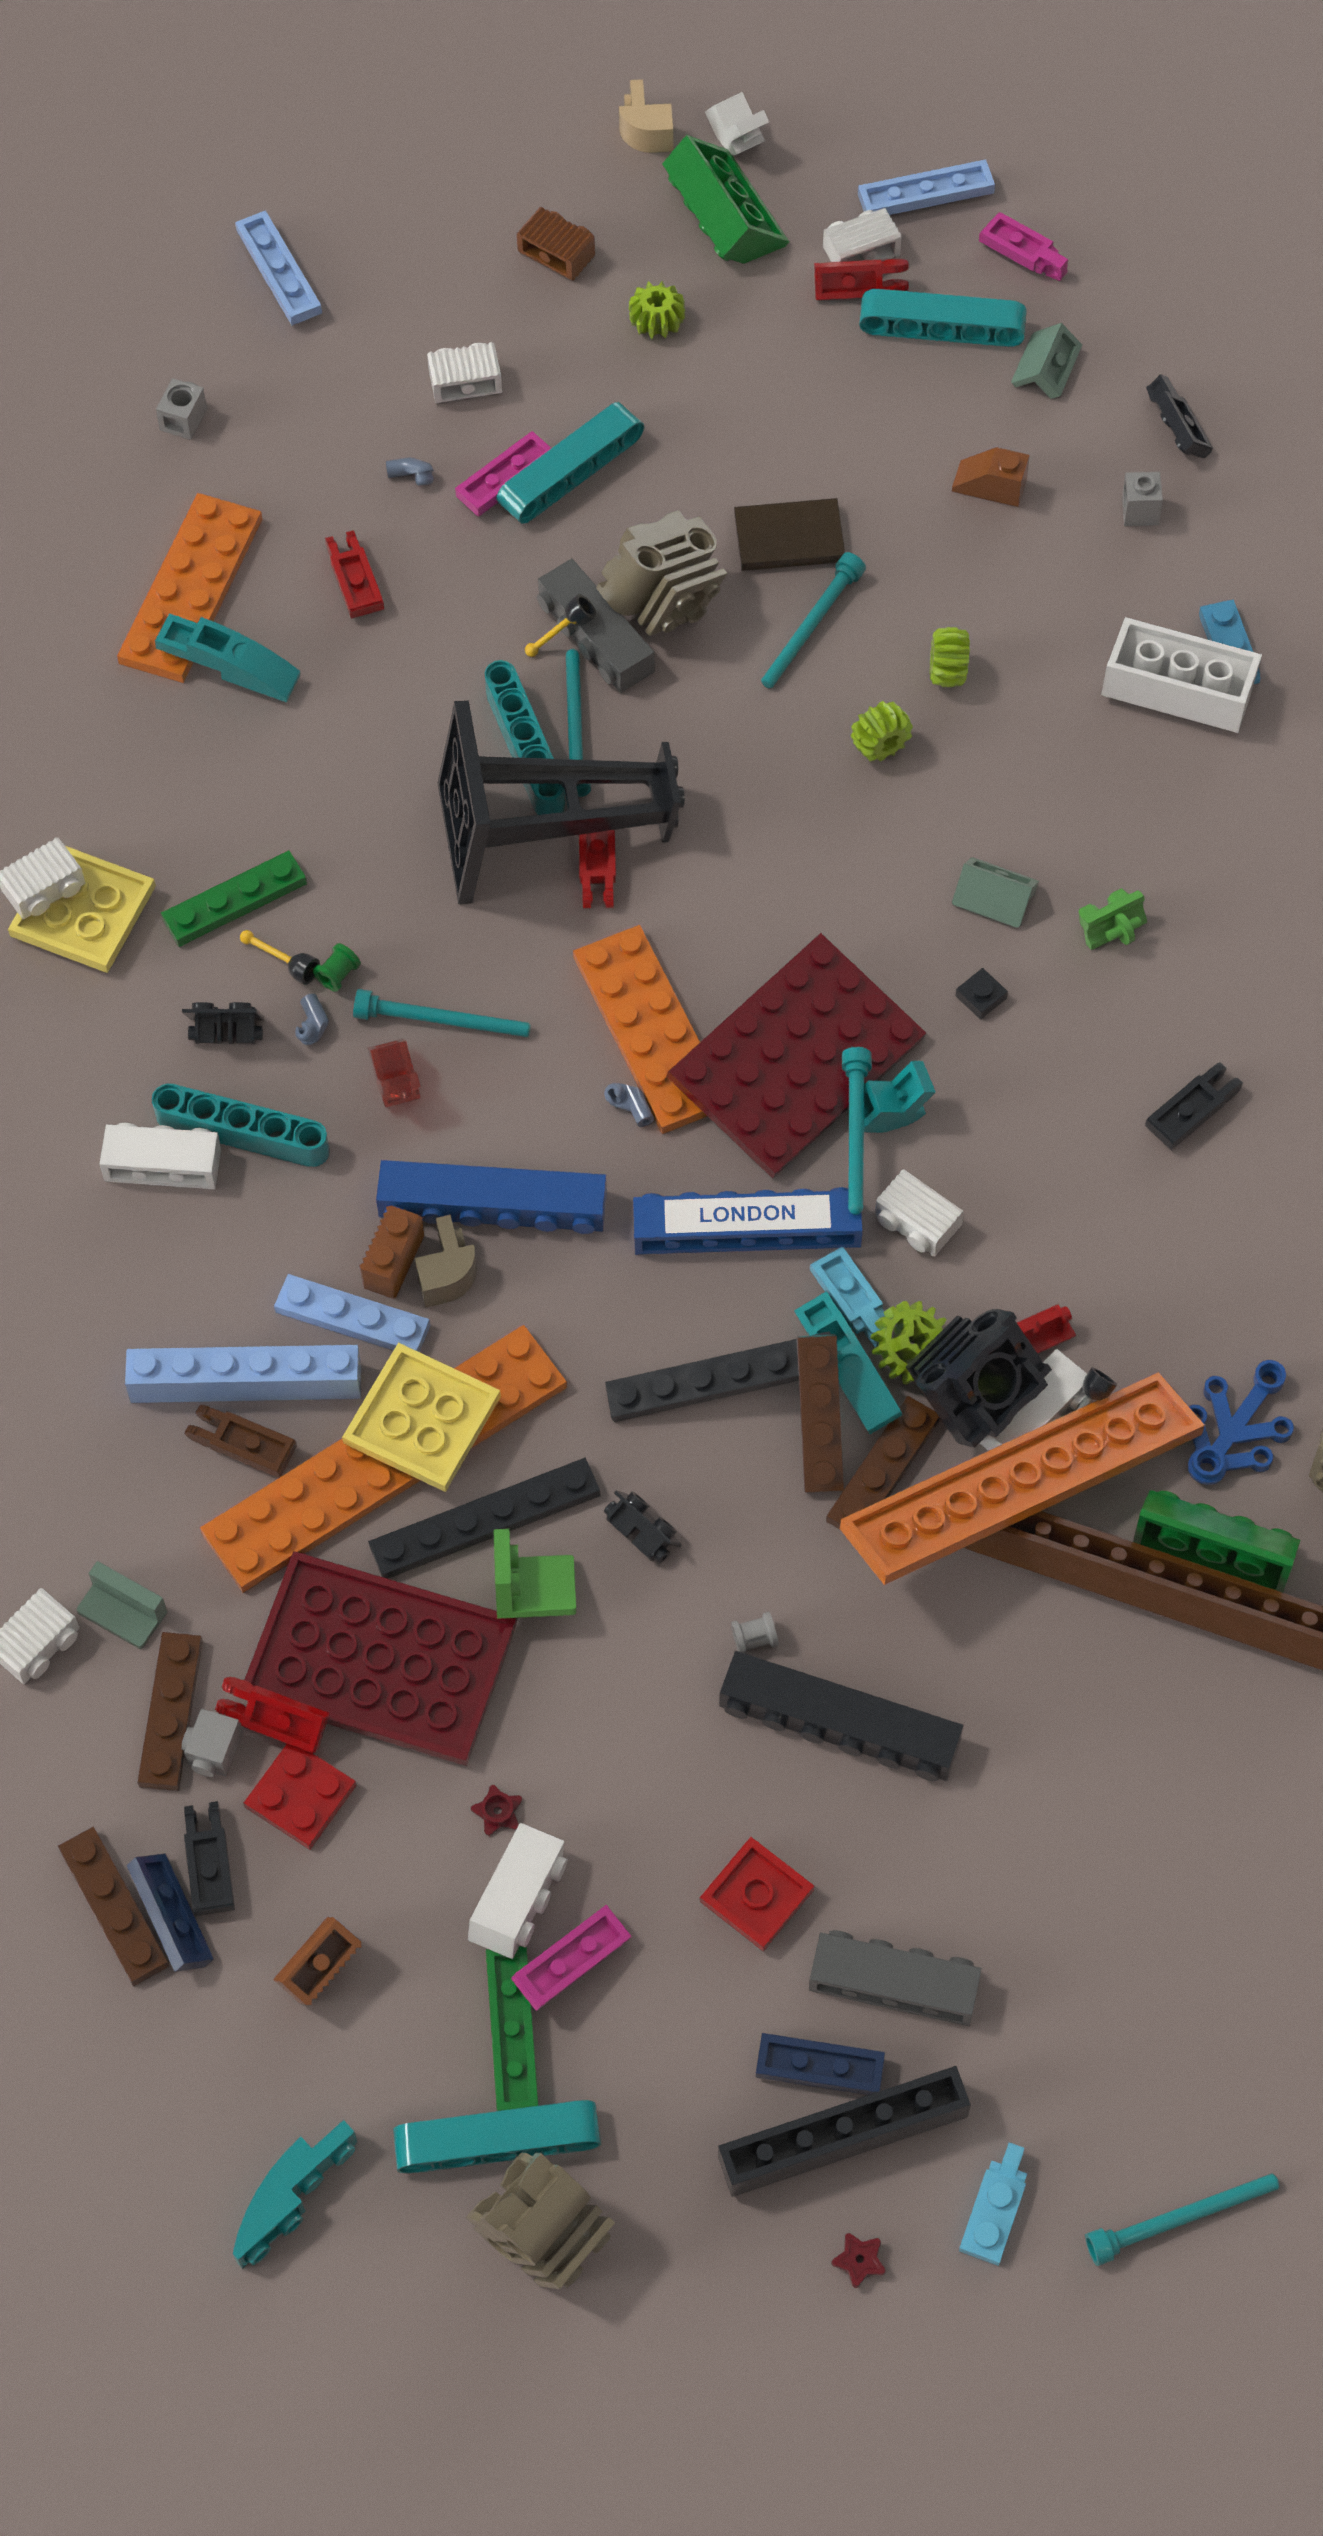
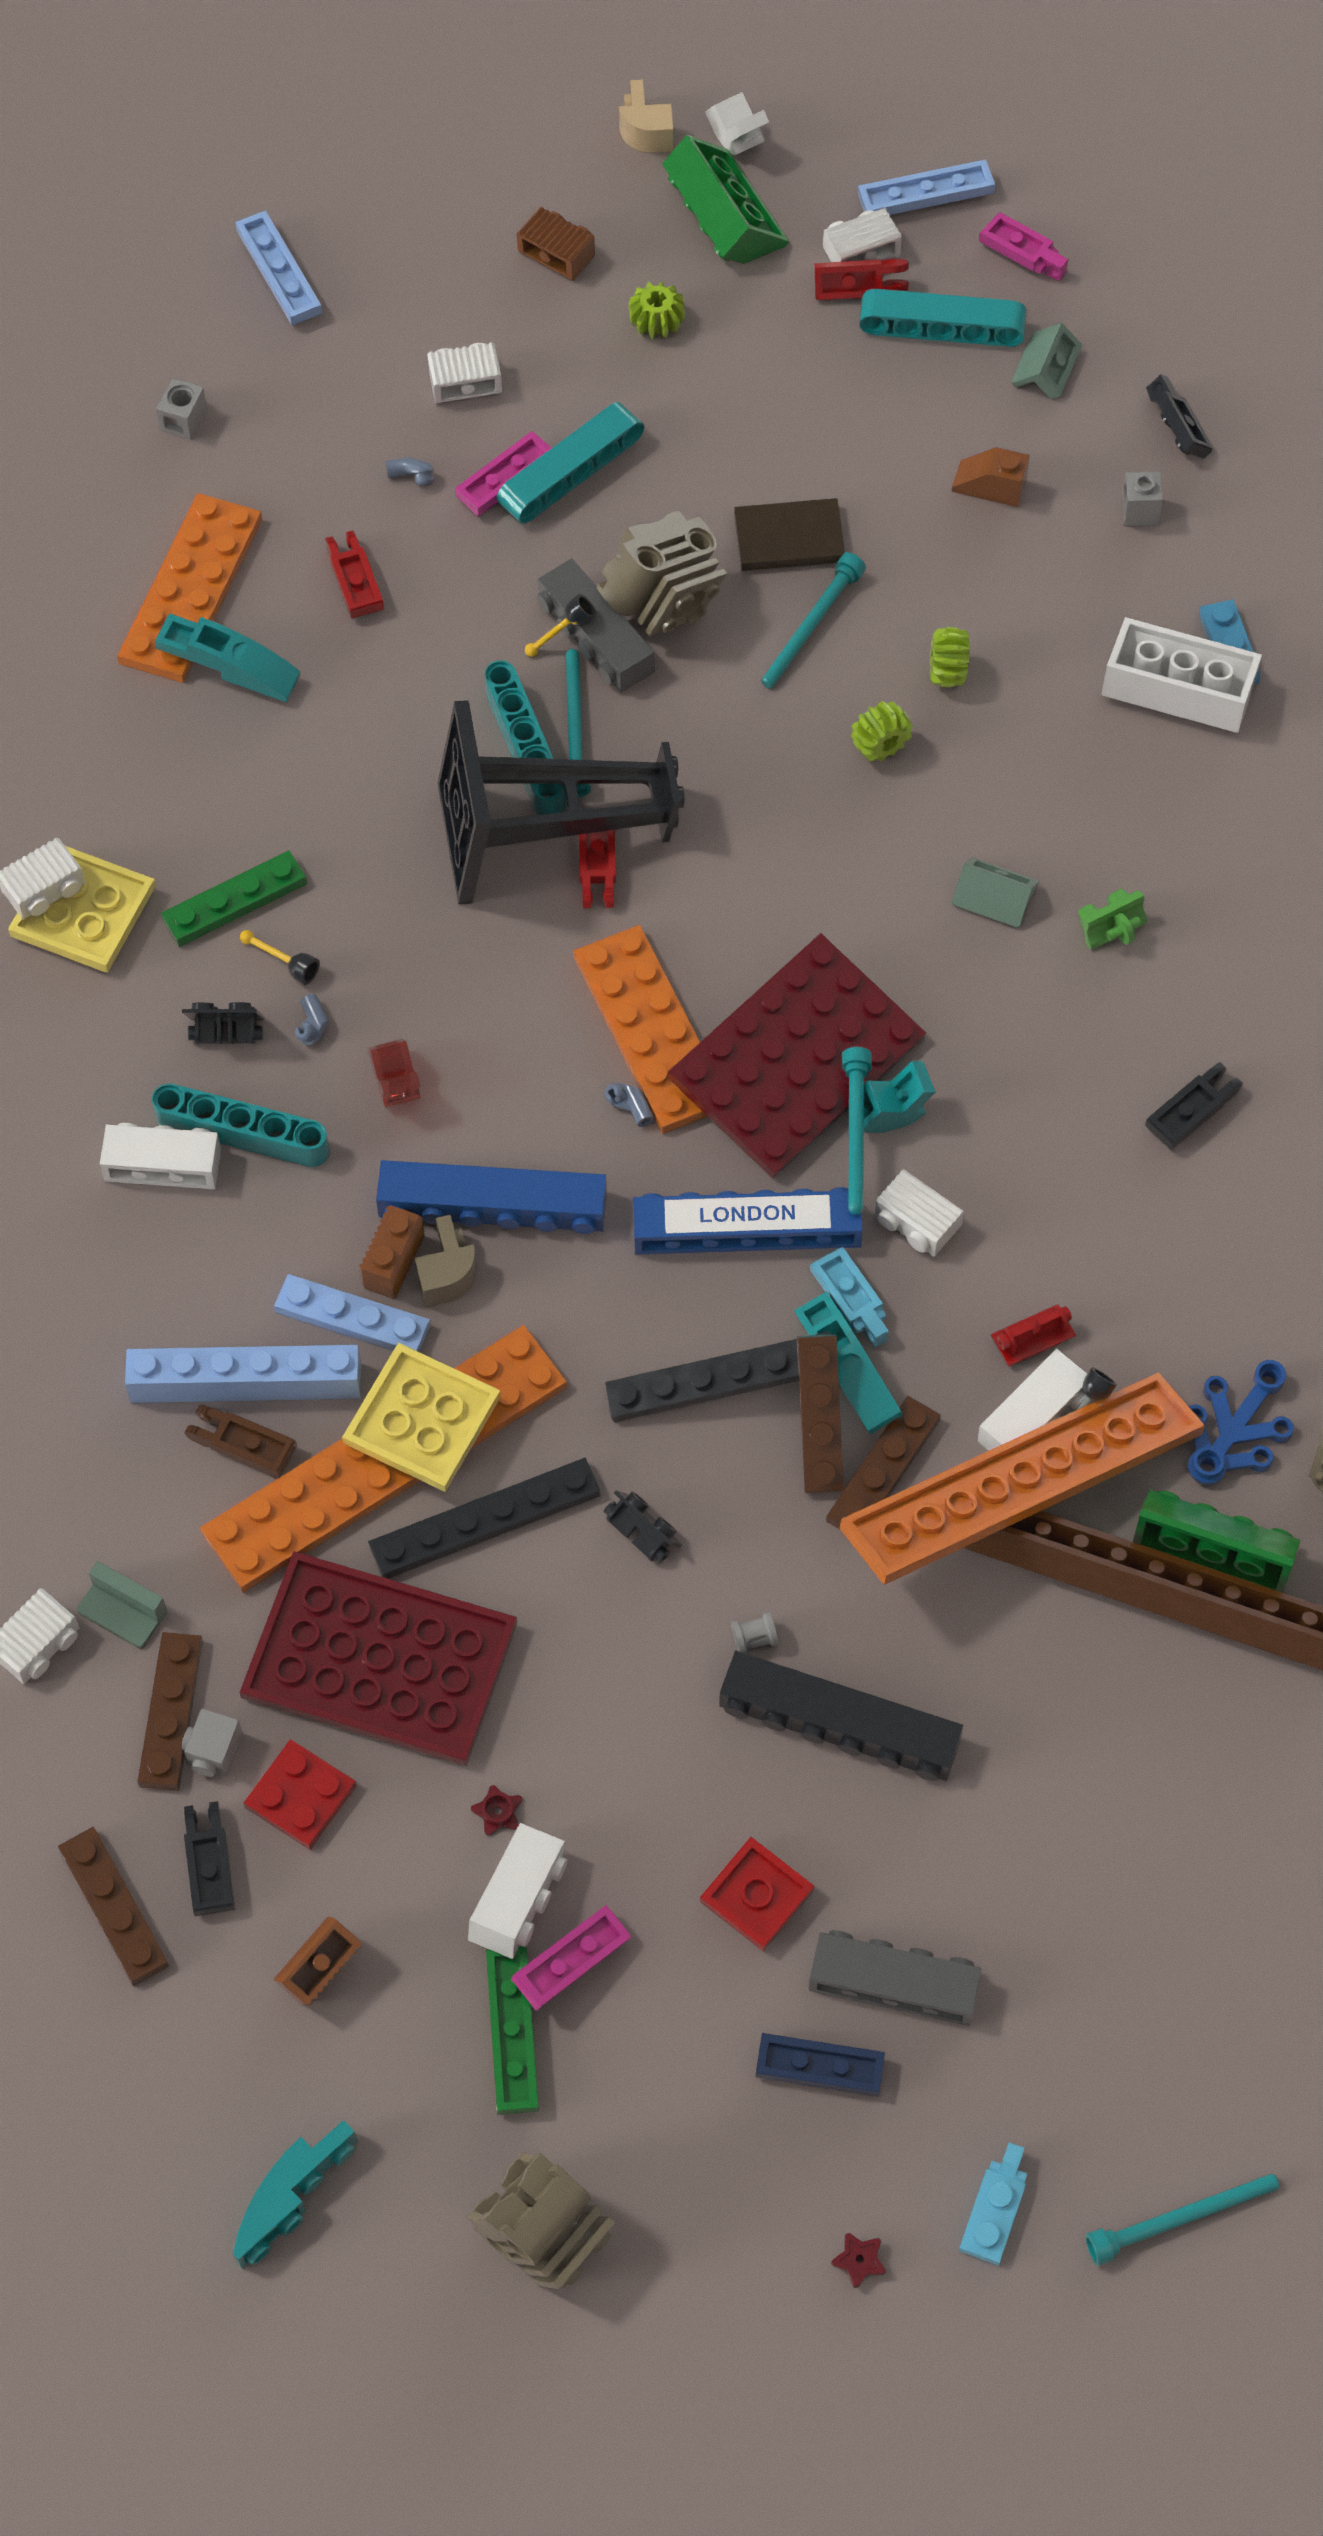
dark blue plate [126,1853,214,1972] -> none
red hinge [215,1676,330,1753] -> none
green bush [313,943,361,992] -> none
teal piece [353,989,531,1037] -> none
teal beam [393,2100,601,2174] -> none
bright green bracket [494,1529,576,1619] -> none
black brick [718,2066,971,2197] -> none
lime gear [870,1301,946,1385] -> none
black piece [906,1309,1052,1448] -> none
black plate [955,968,1008,1020] -> none

